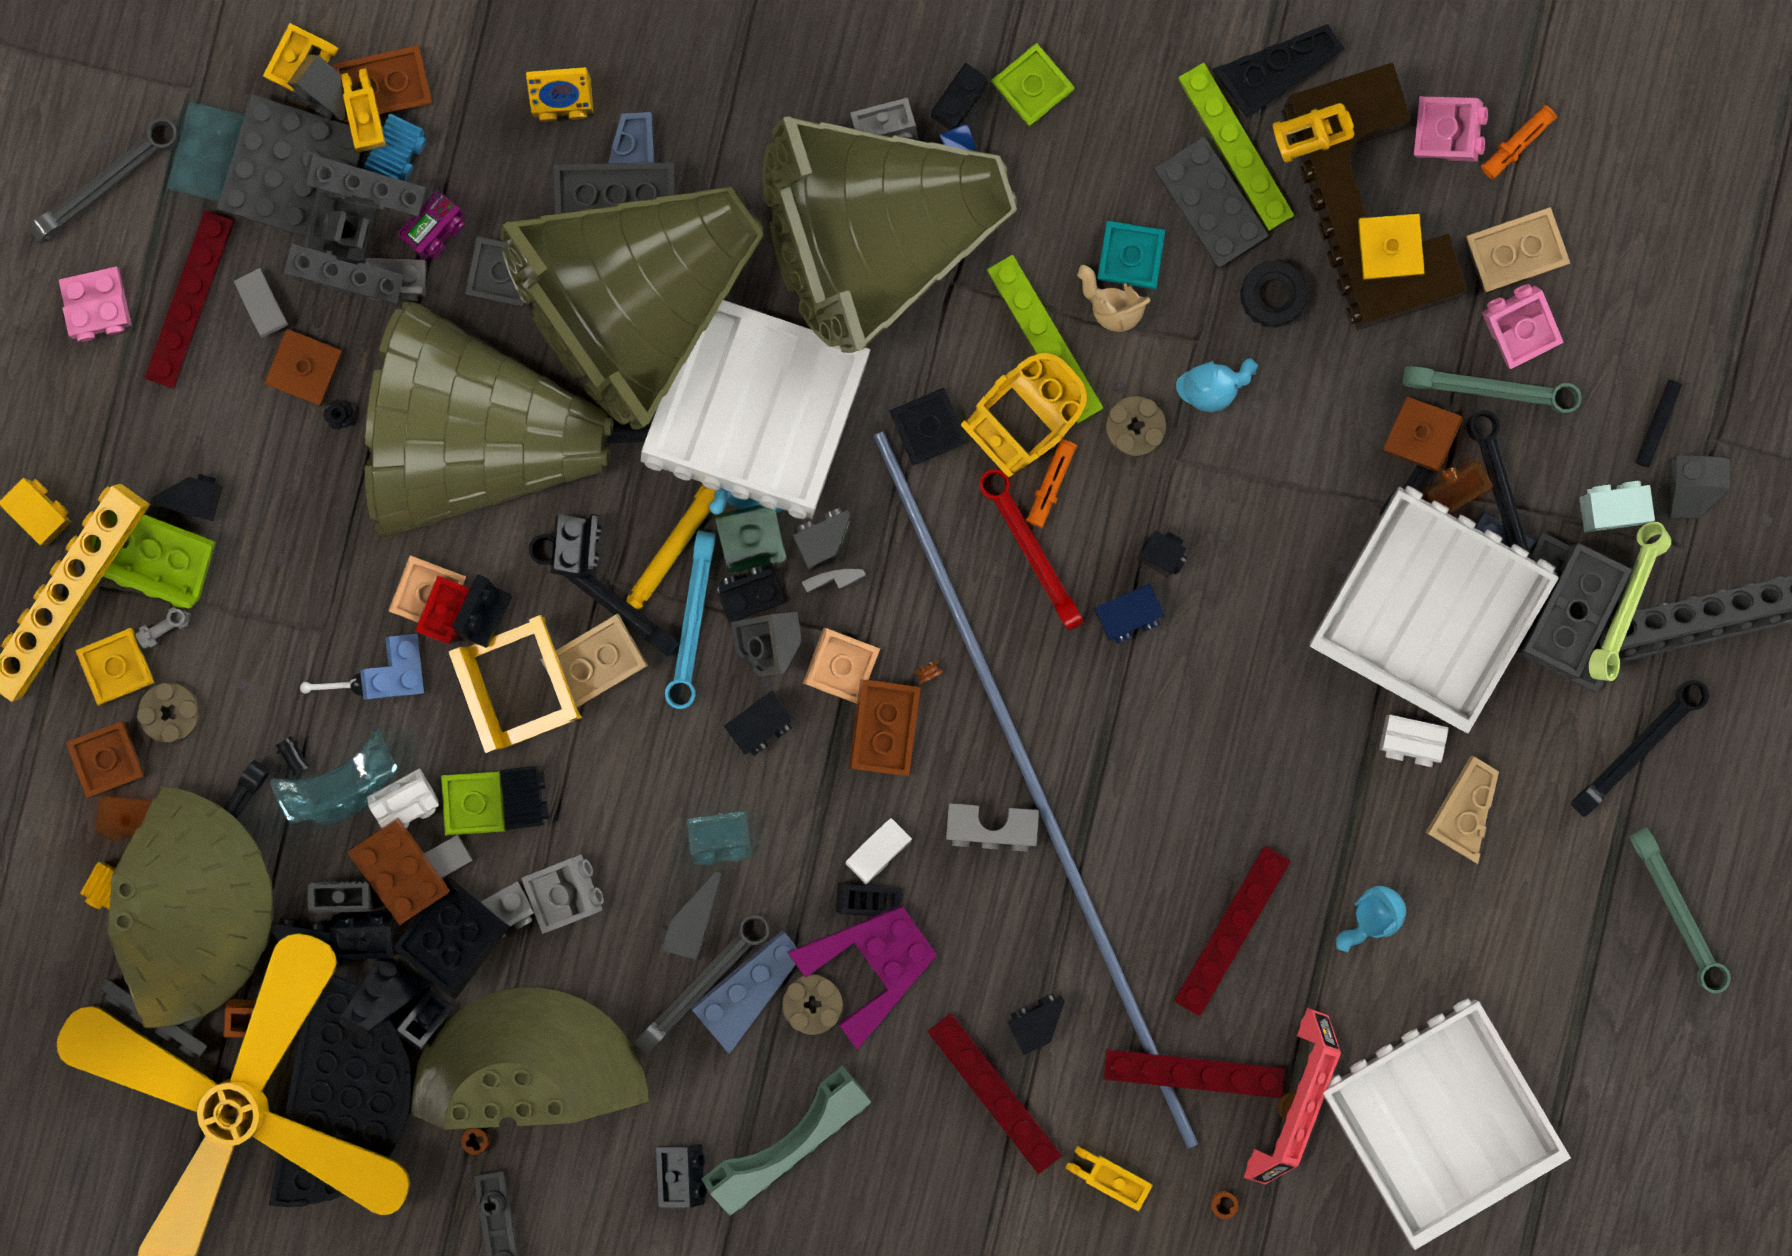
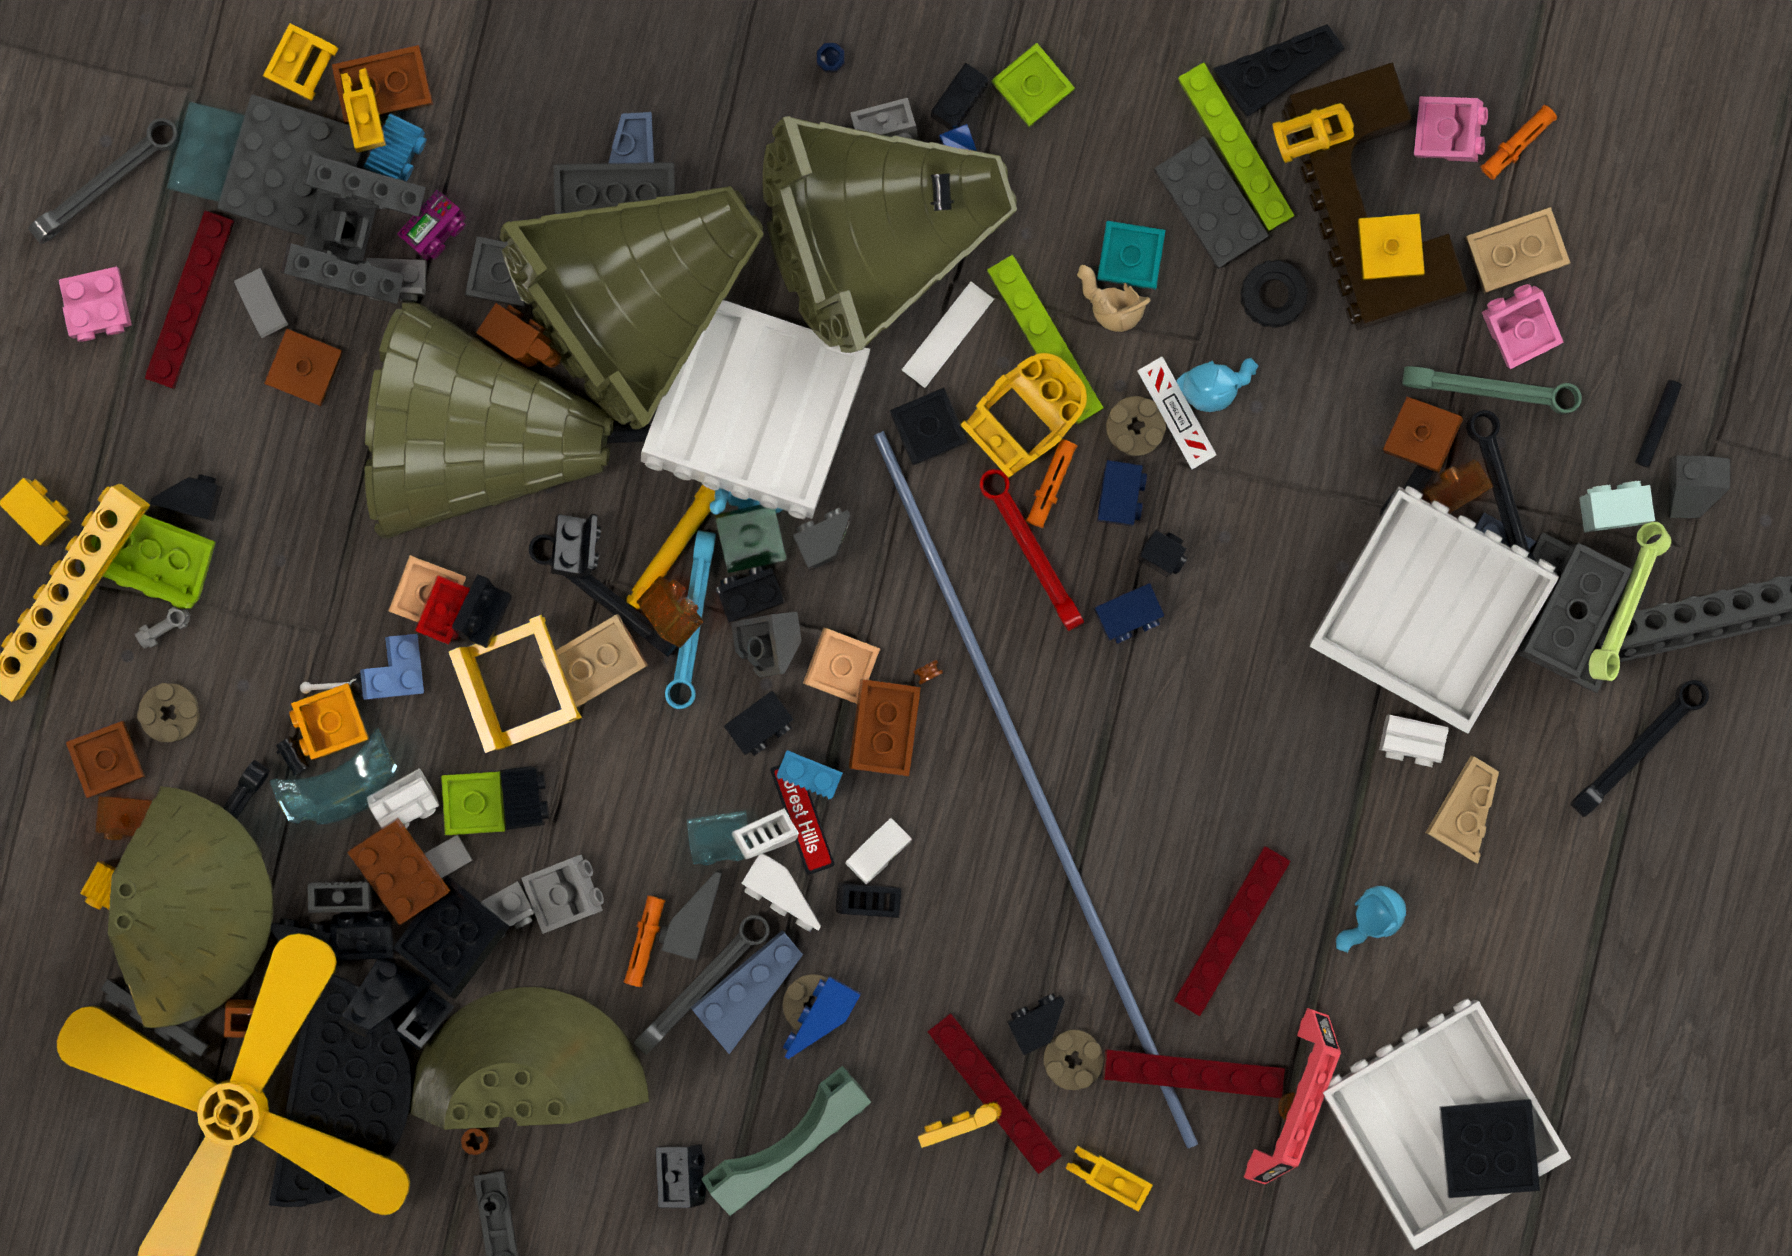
yellow plate [75,628,155,706] -> none
dark grey slope [287,55,346,121] -> none
black plate [323,400,353,430] -> none
yellow slope [526,67,594,122] -> none
magenta wing [787,905,937,1049] -> none
light grey slope [802,569,866,594] -> none
light grey arch [946,803,1039,852] -> none
dark orange bush [1210,1191,1239,1219] -> none
sand green piece [1629,827,1731,993] -> none
none -> light orange plate [289,683,369,760]
none -> dark orange hinge [476,303,562,368]
none -> orange pin [623,895,666,987]
none -> clear orange brick [636,576,704,648]
none -> white slope [732,808,799,859]
none -> white slope [741,853,821,932]
none -> red sticker [770,765,834,875]
none -> dark azure brick [777,750,843,799]
none -> blue slope [783,976,861,1059]
none -> dark blue tile [817,43,845,73]
none -> white sticker [902,281,994,388]
none -> yellow hinge [918,1102,1002,1148]
none -> black pin [930,173,954,211]
none -> dark tan plate [1043,1029,1104,1090]
none -> dark blue brick [1097,460,1147,527]
none -> white sticker [1138,357,1216,469]
none -> black plate [1439,1099,1540,1198]

